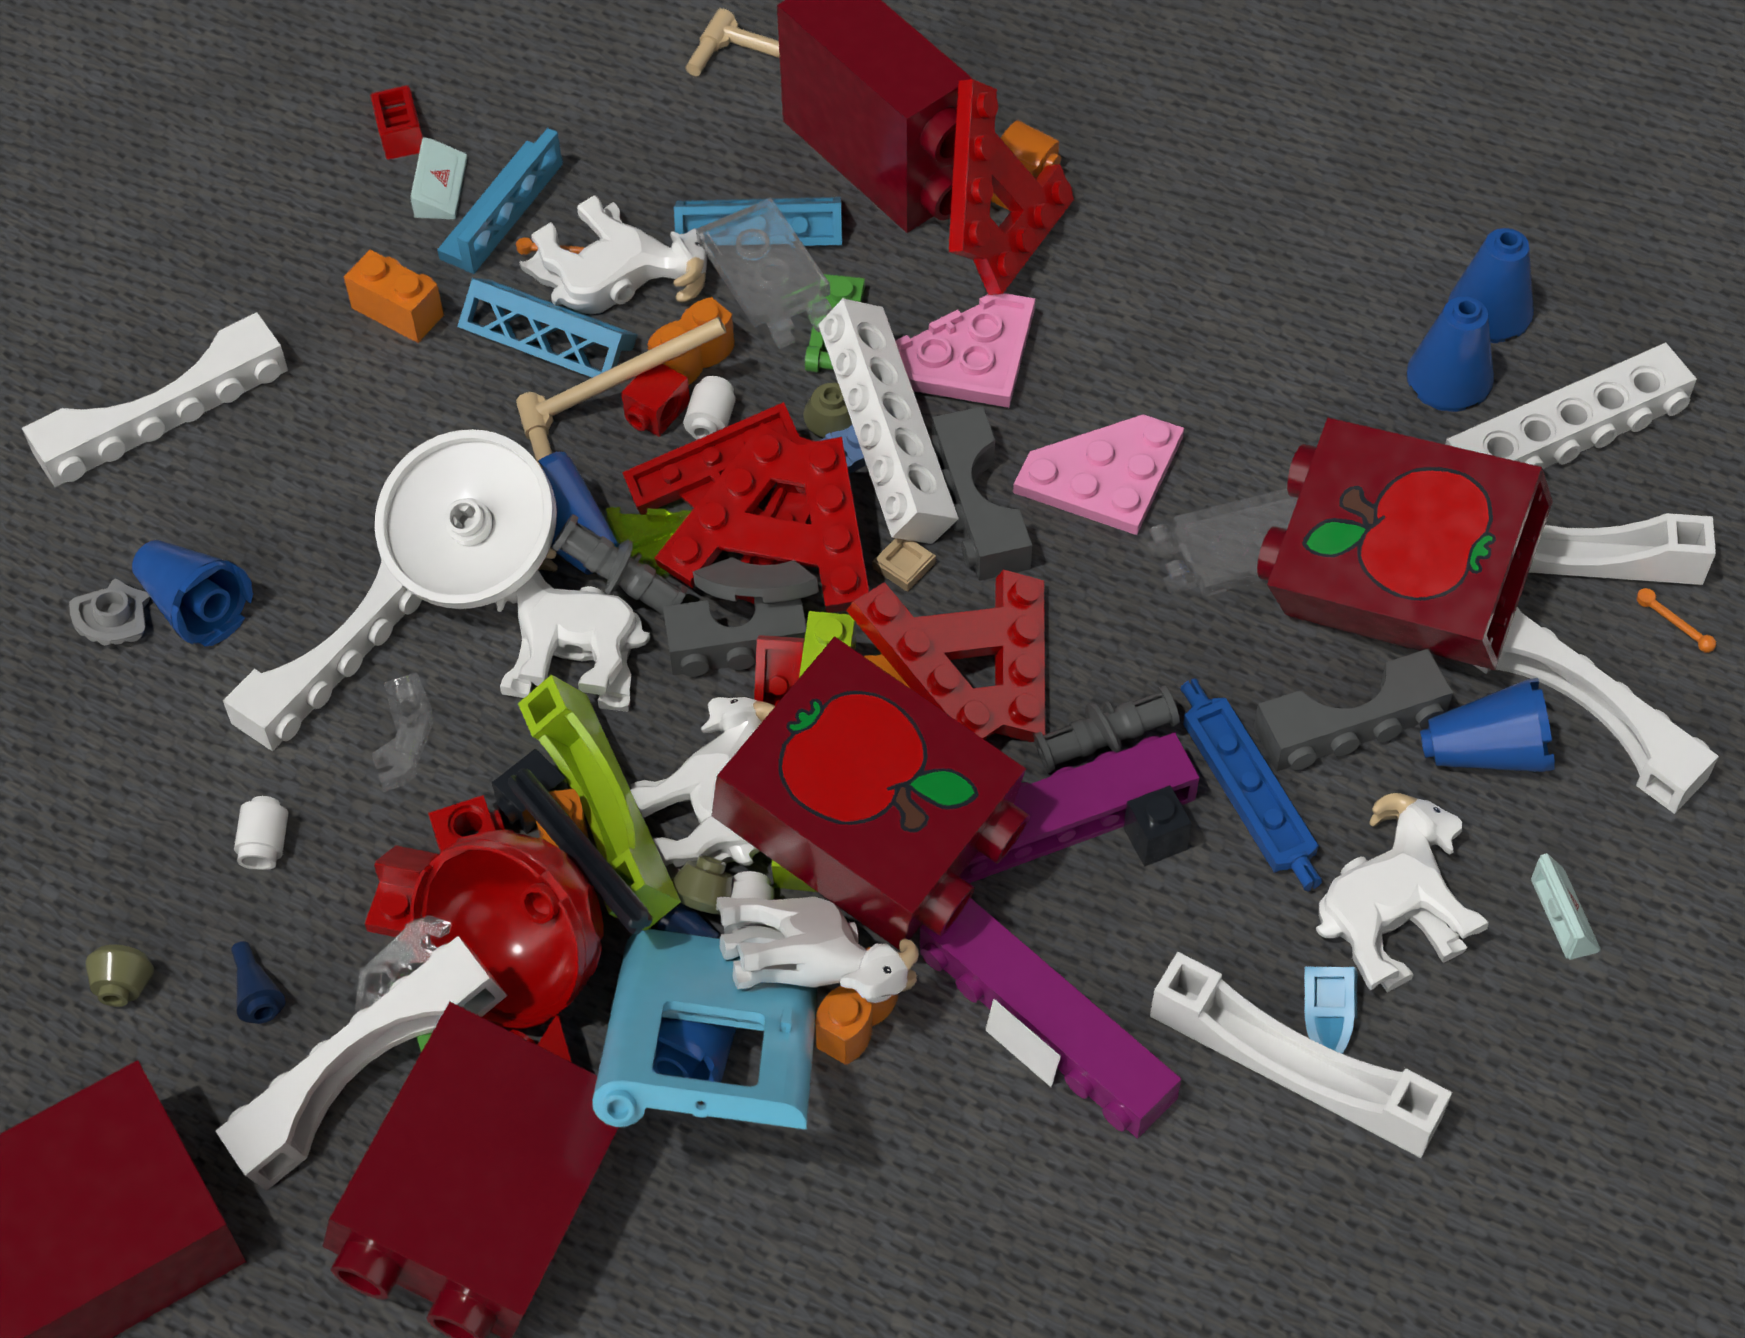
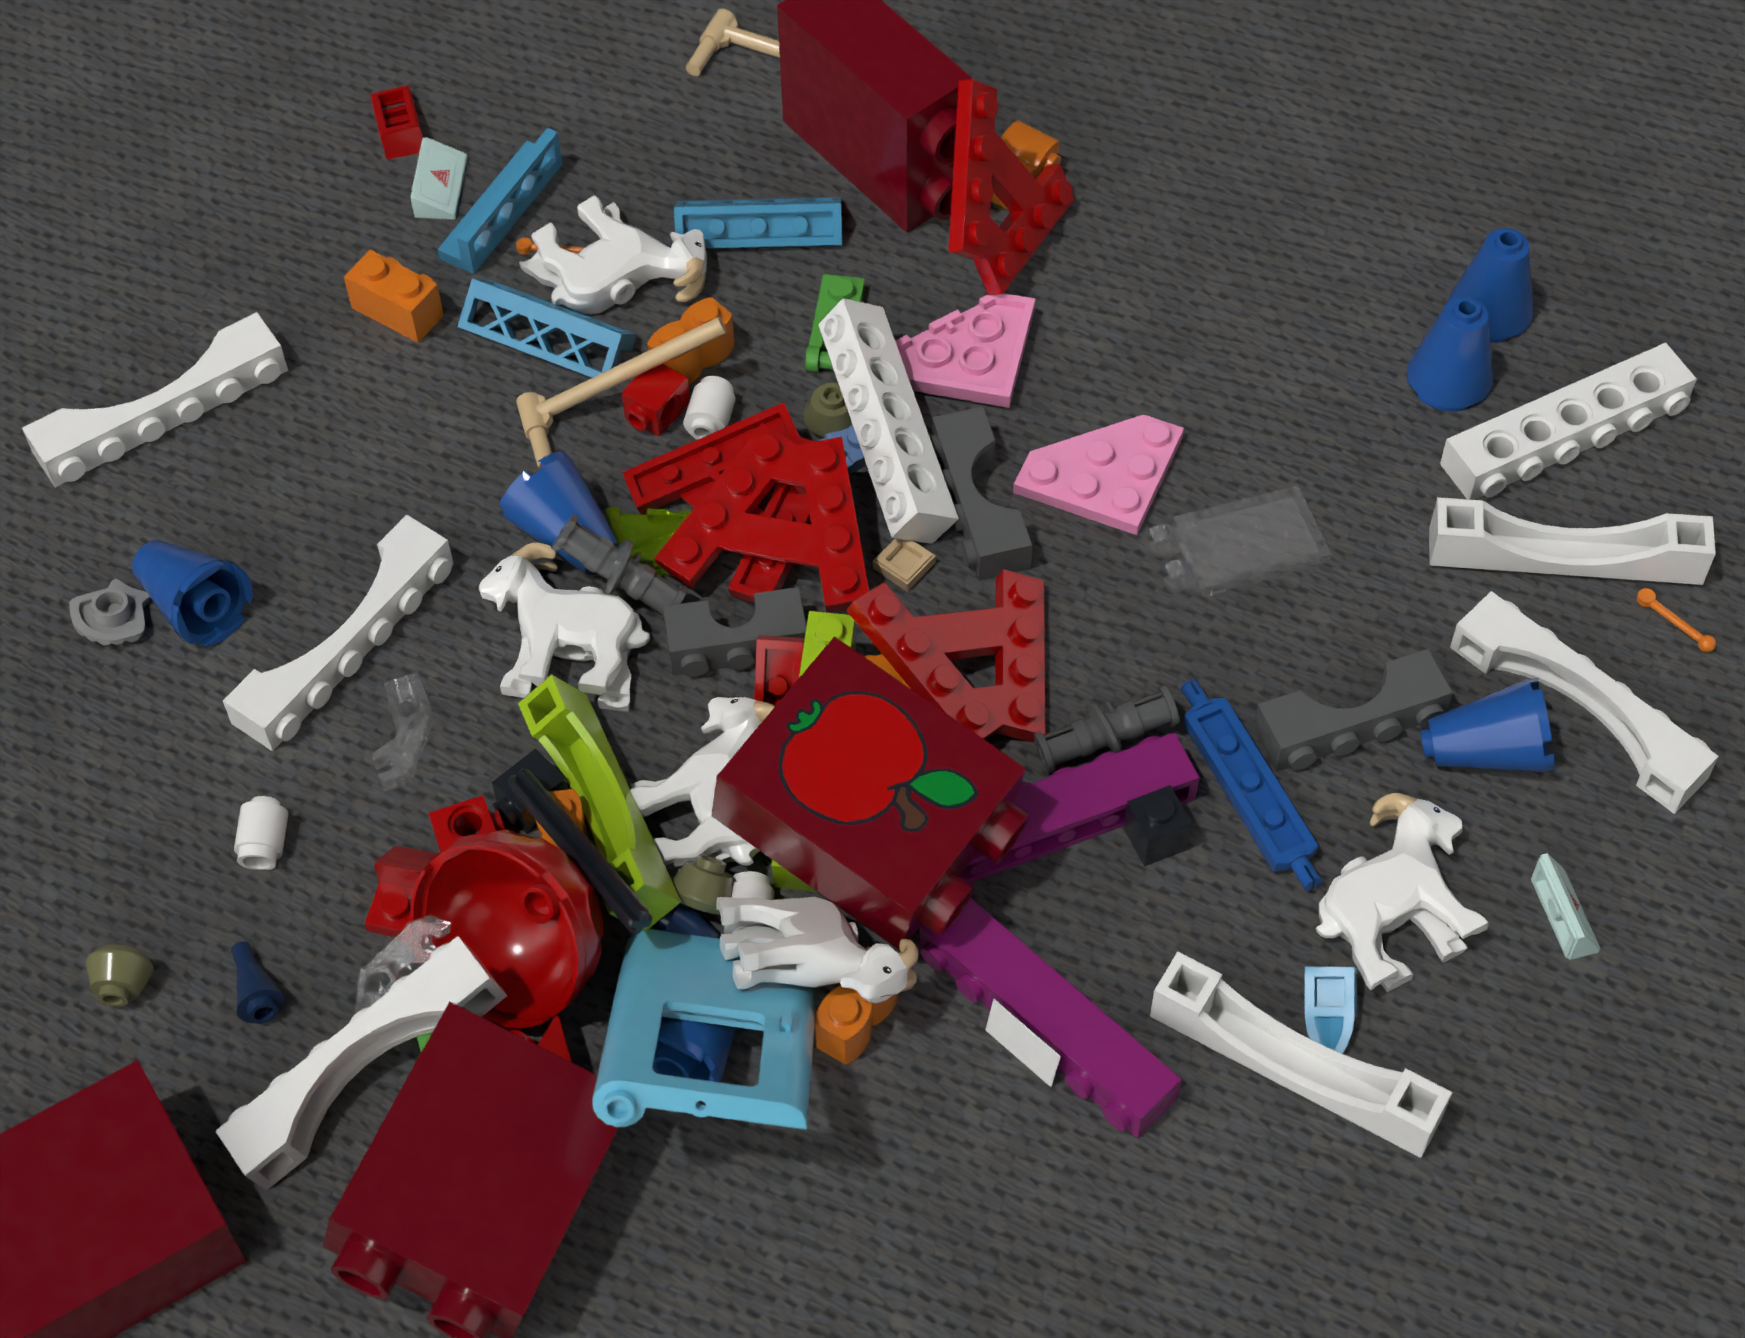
white dish [375,429,557,609] -> none
dark grey tile [693,557,819,603] -> none
clear tile [696,198,832,349] -> none
dark red brick [1257,417,1553,670] -> none

